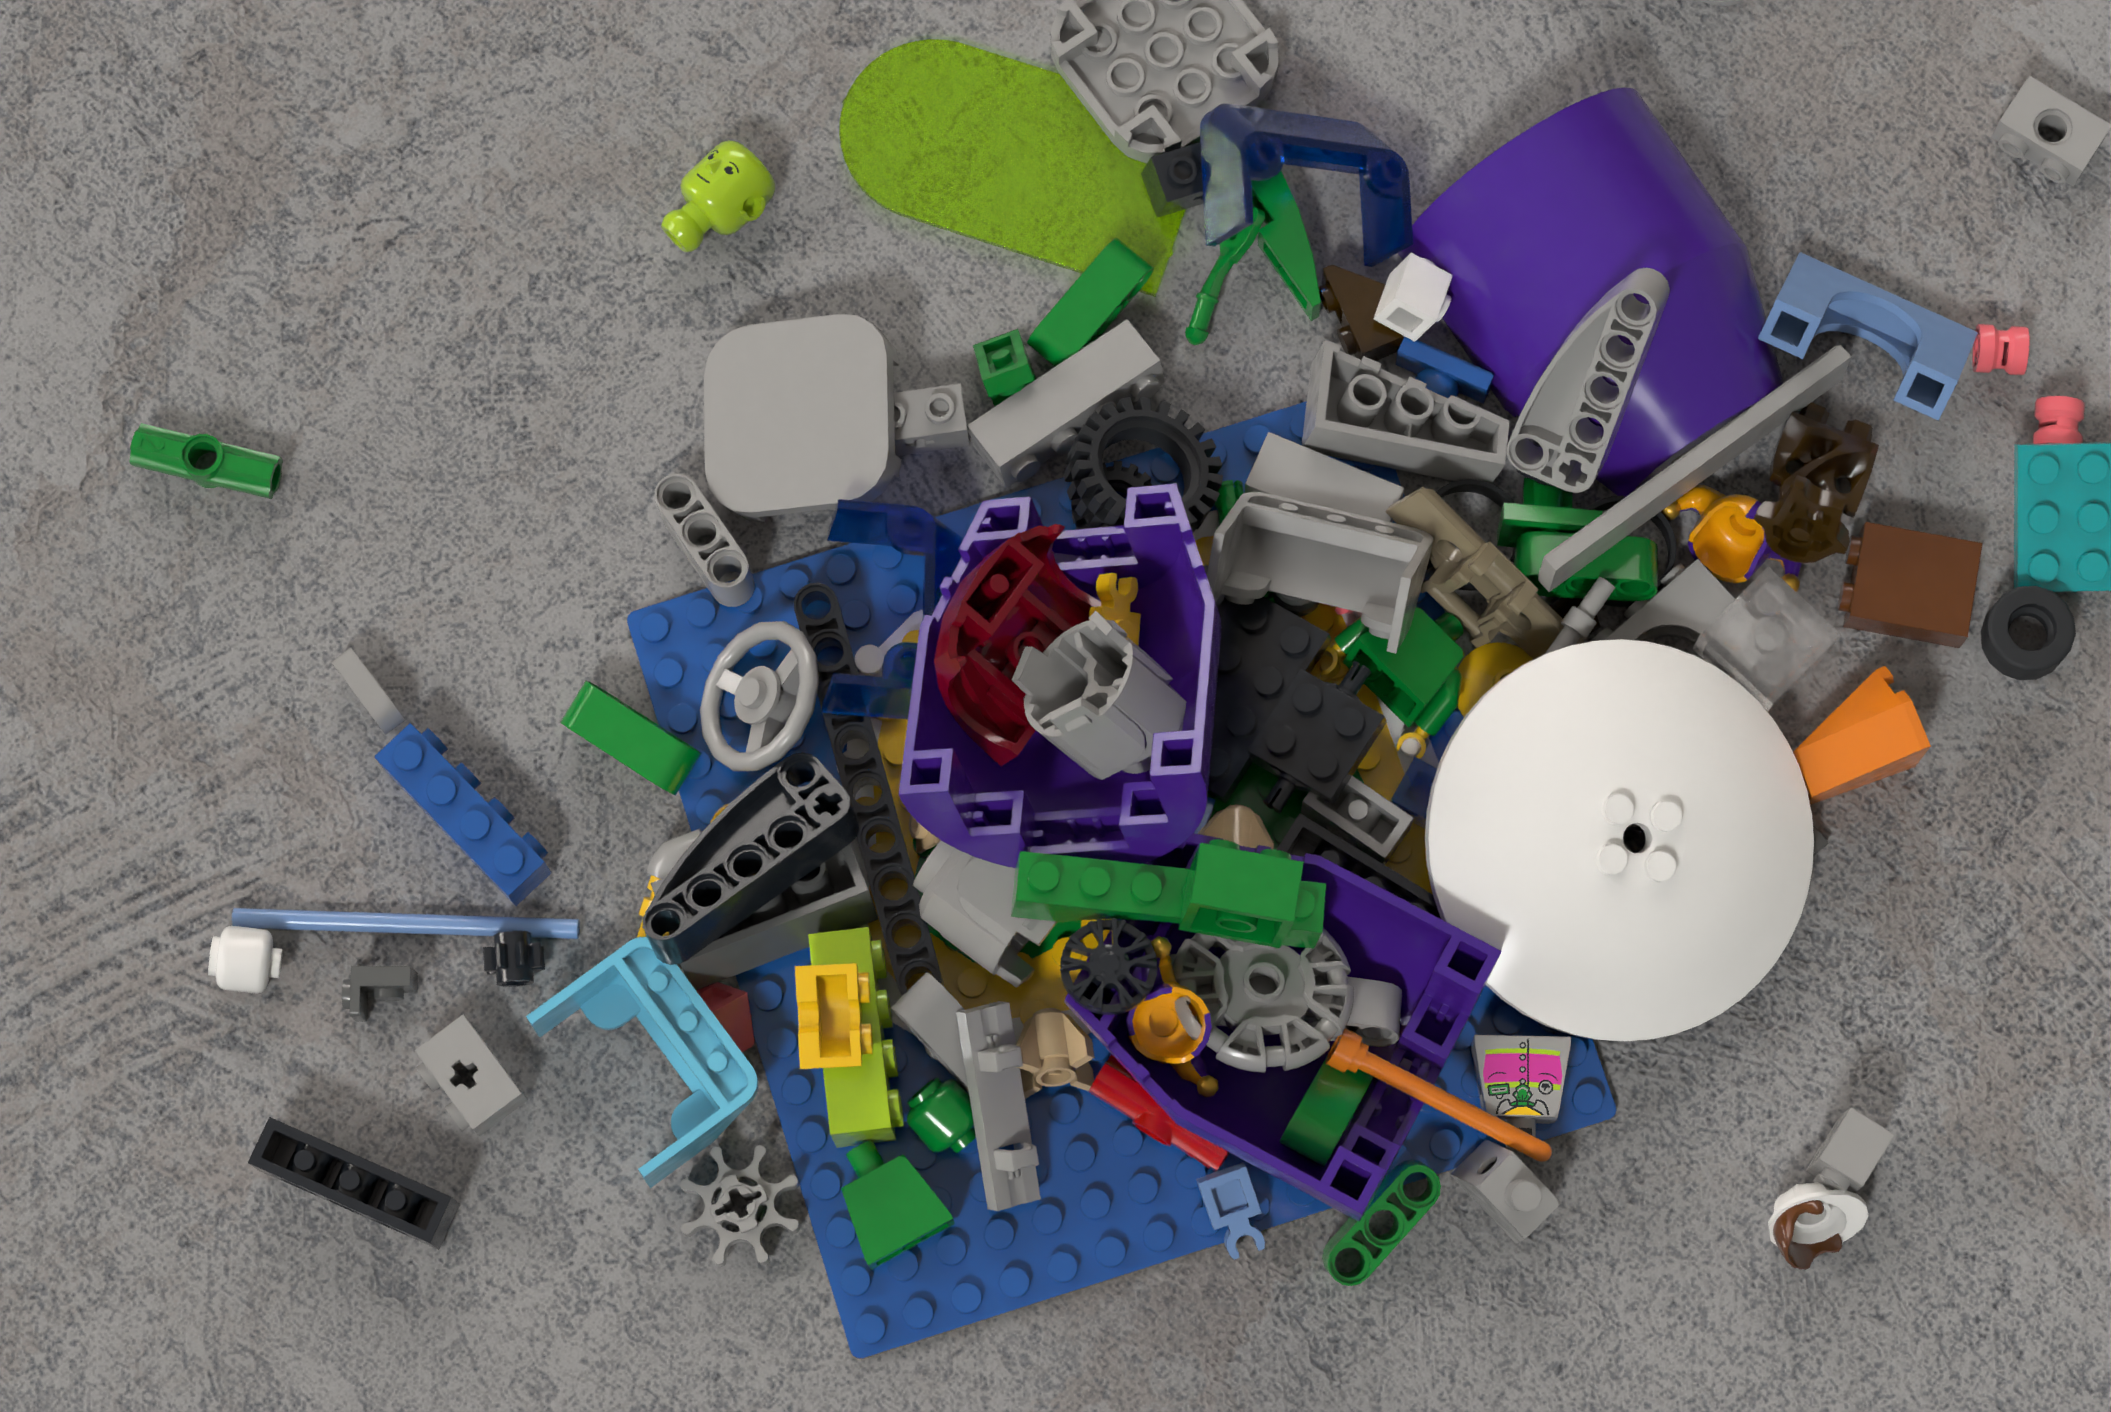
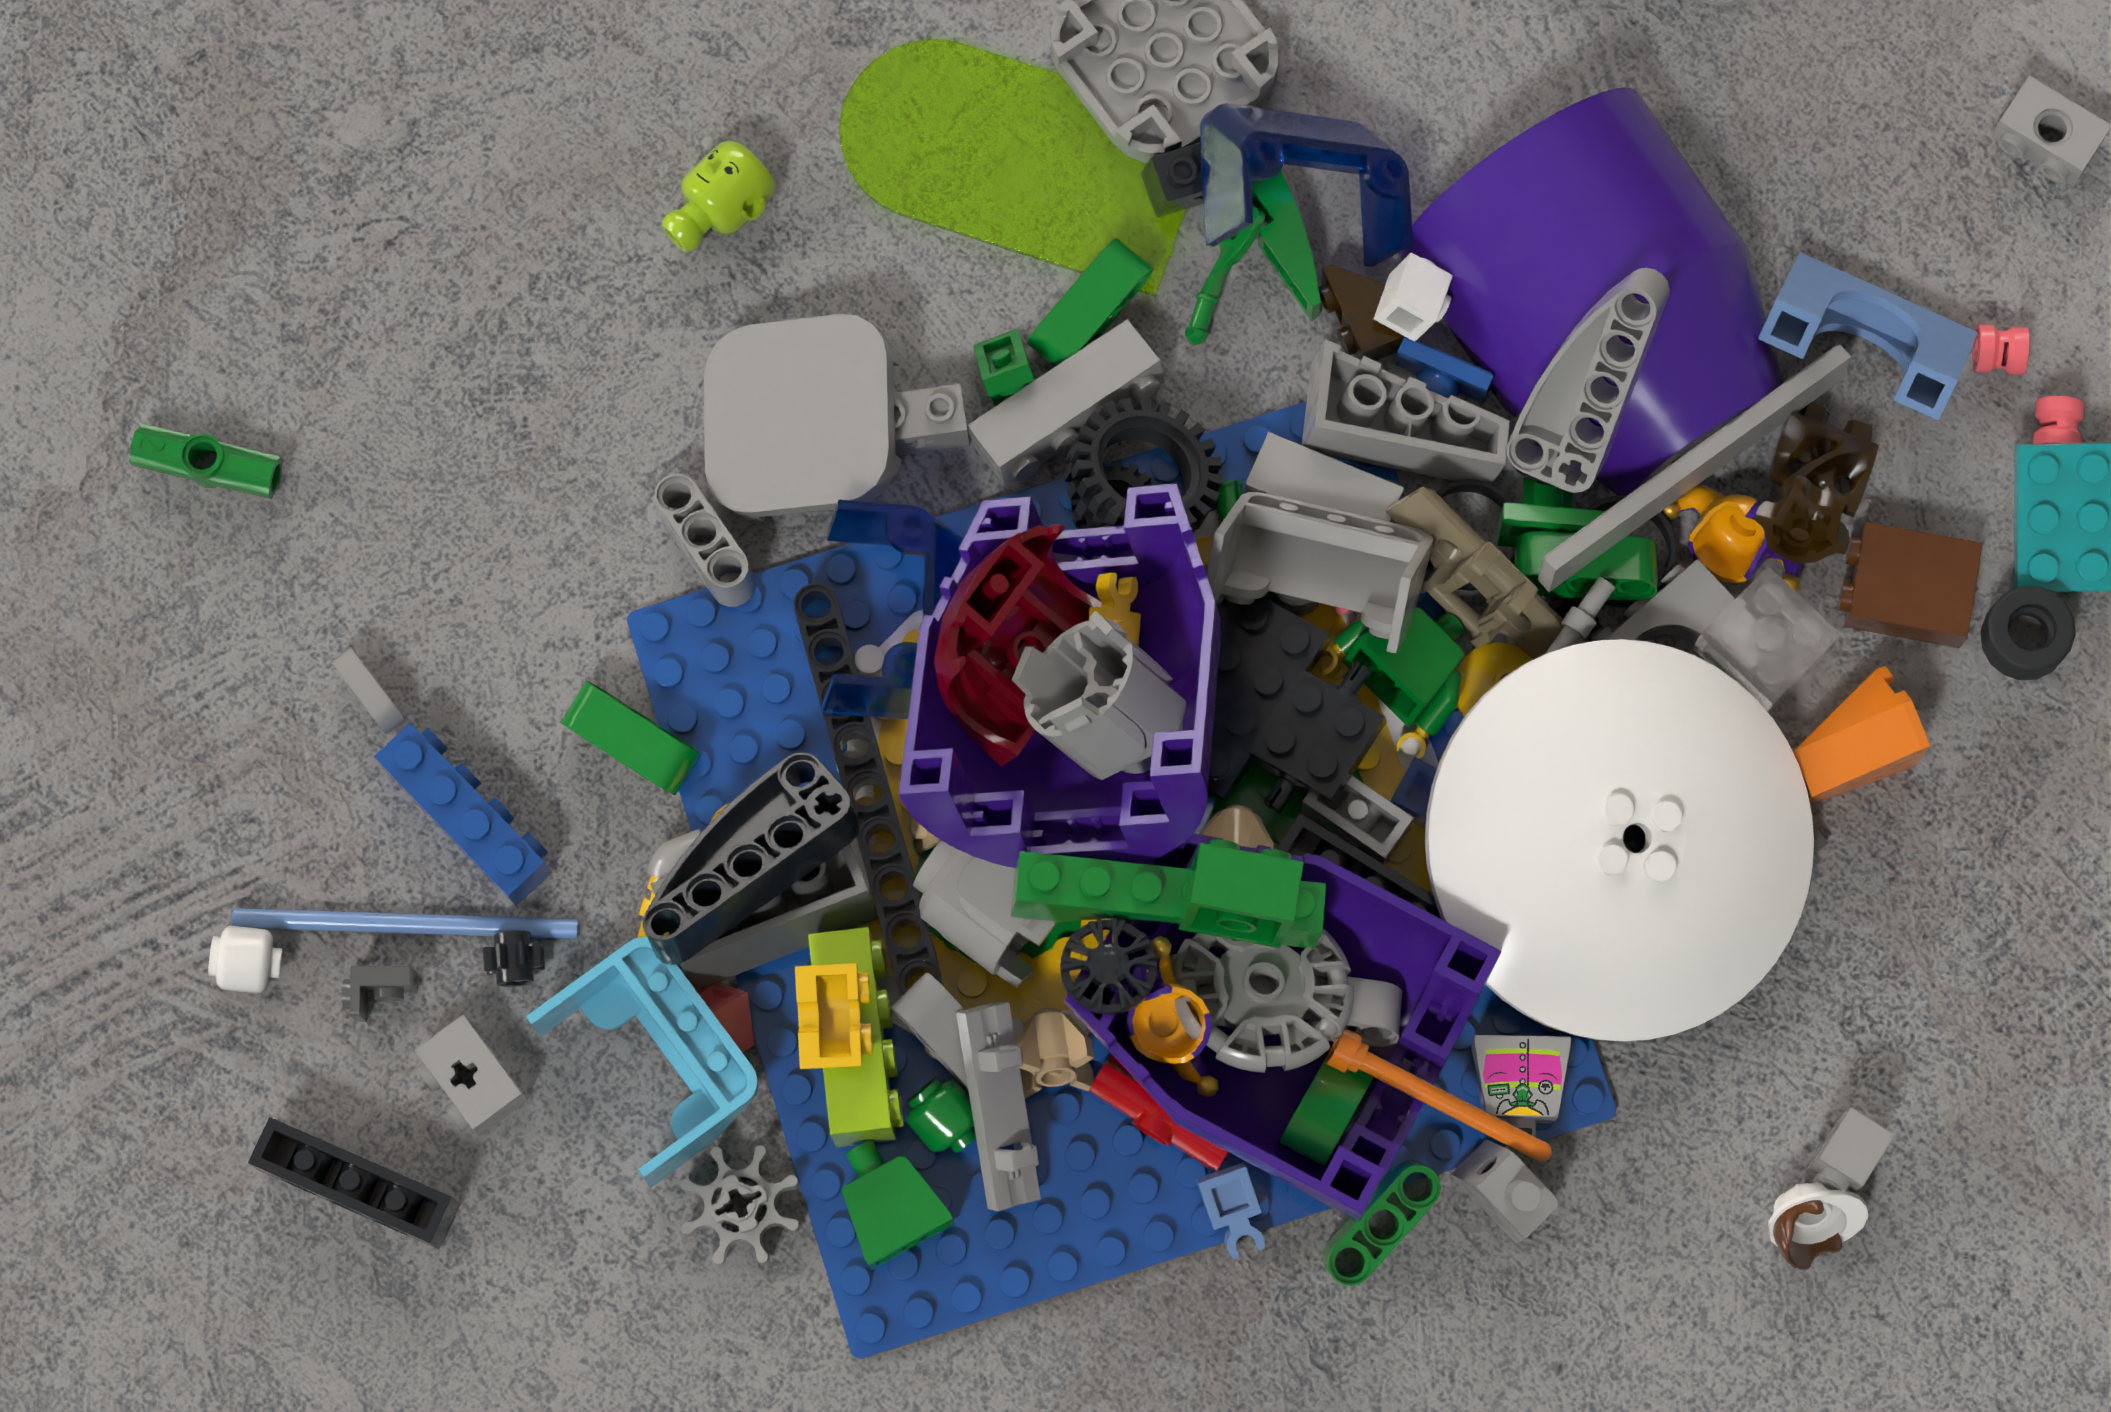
light grey piece [700,621,819,771] -> none

